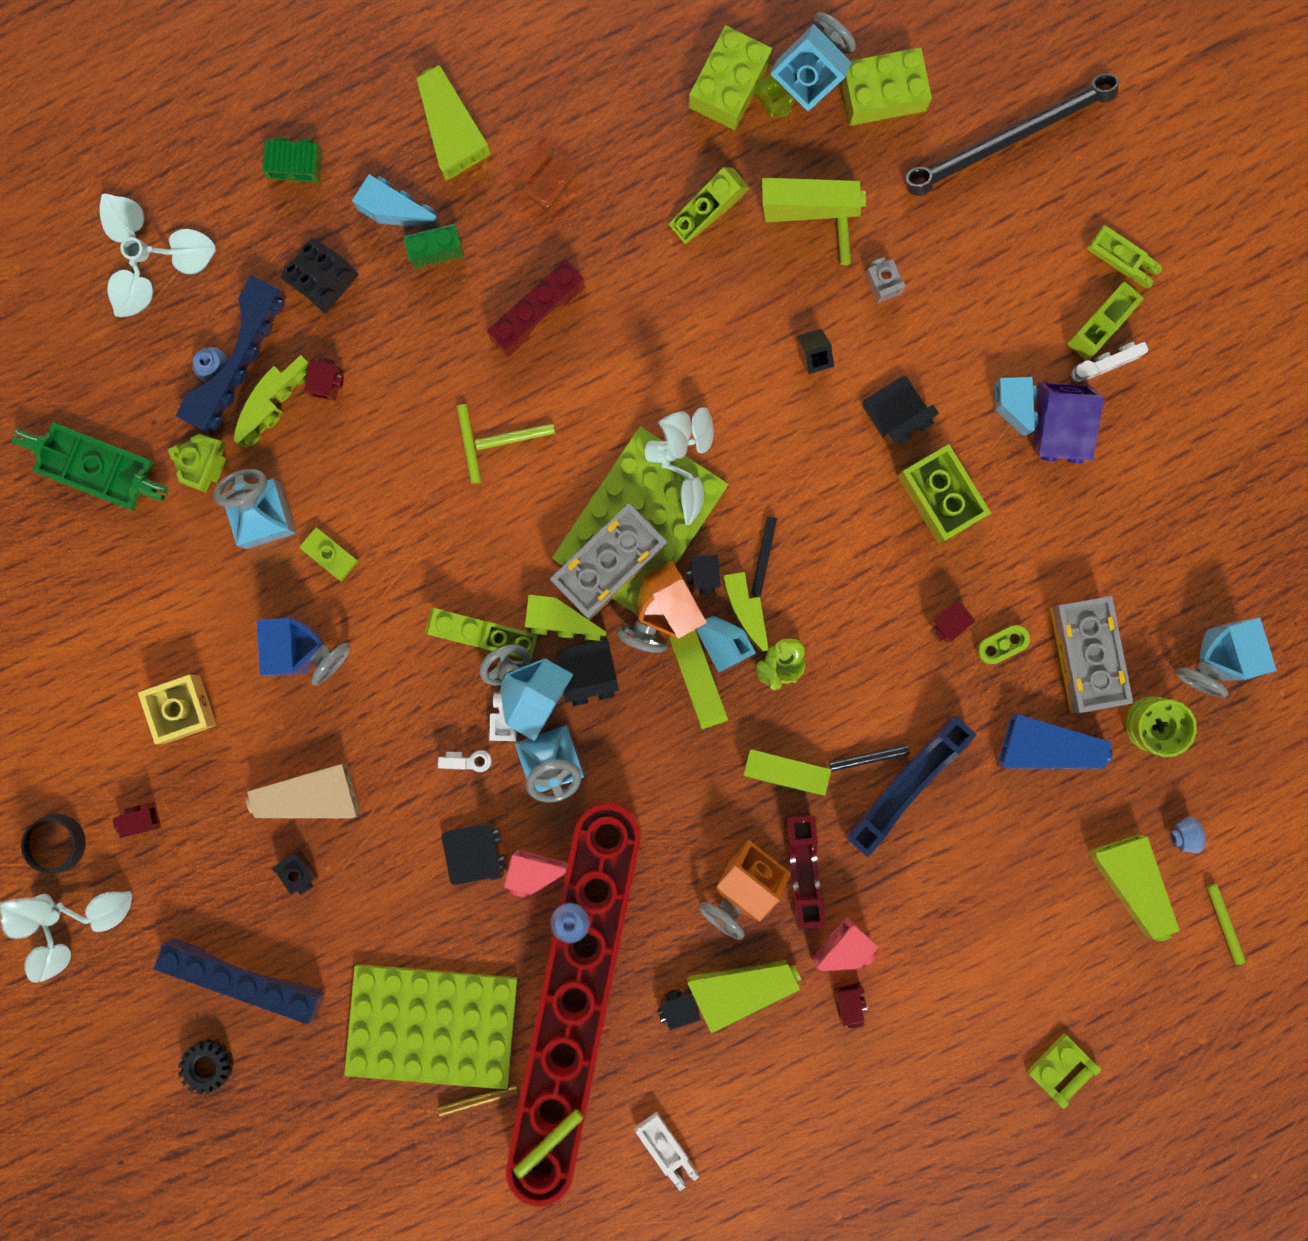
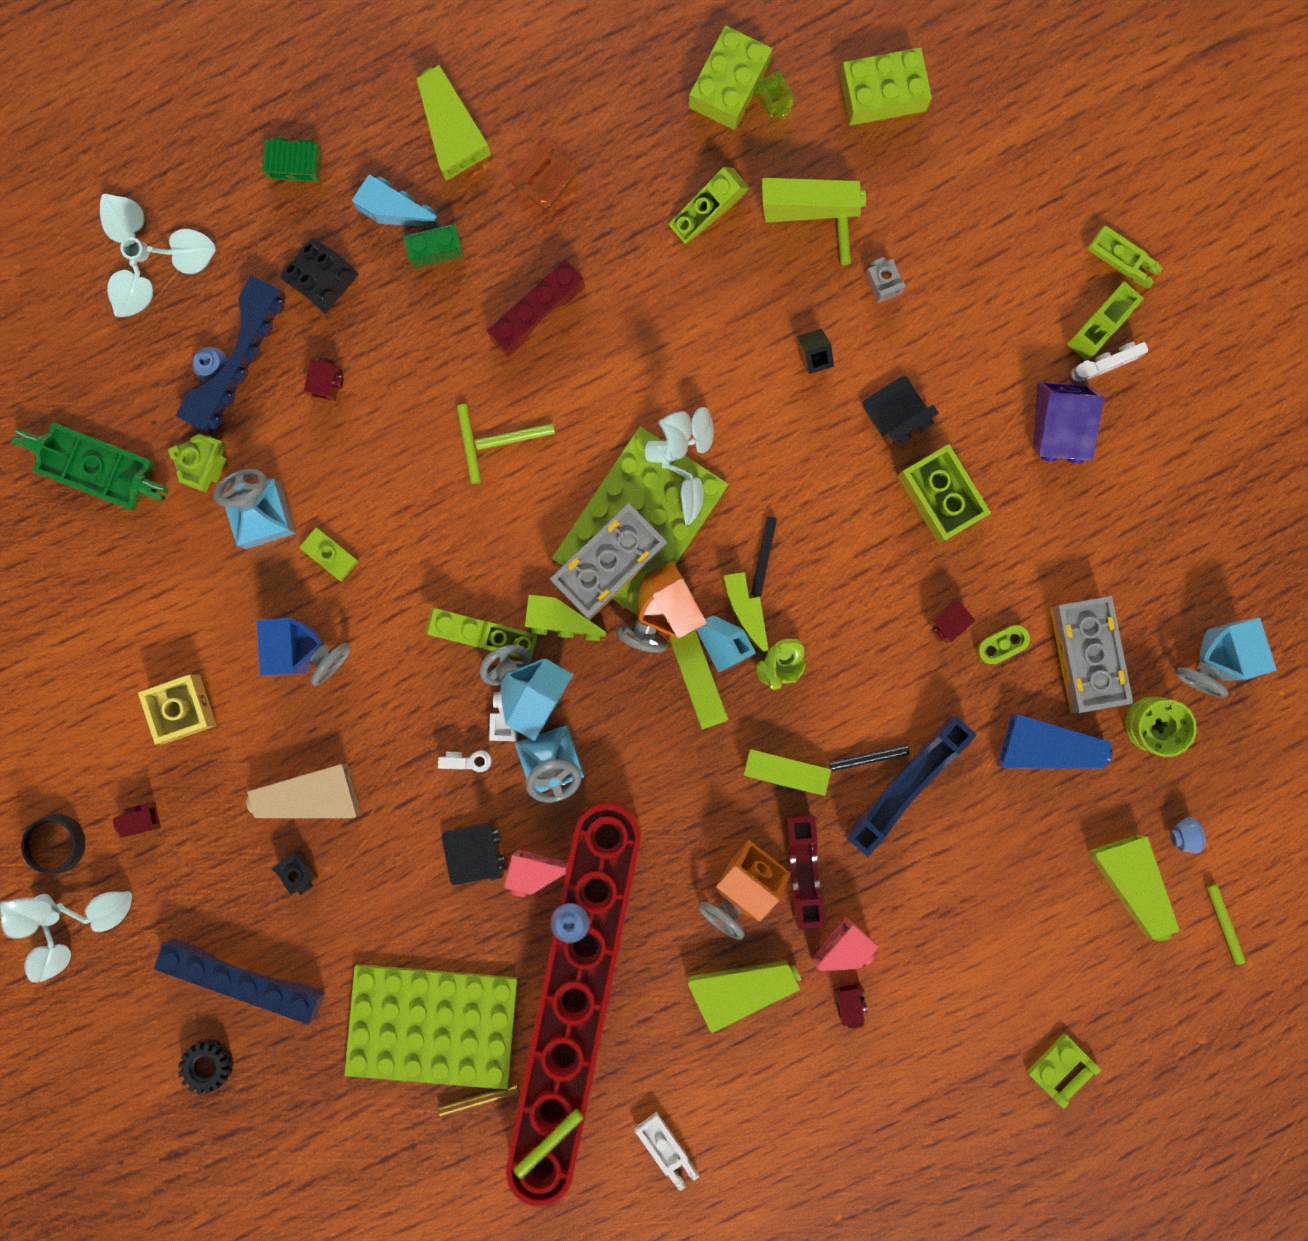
lime slope [234,355,309,449] -> none
black bracket [556,639,620,707] -> none
black brick [657,989,701,1031] -> none
black brick [686,554,721,595] -> none
medium azure piece [771,12,856,111] -> none
black piece [906,73,1119,196] -> none
medium azure slope [994,377,1038,435] -> none

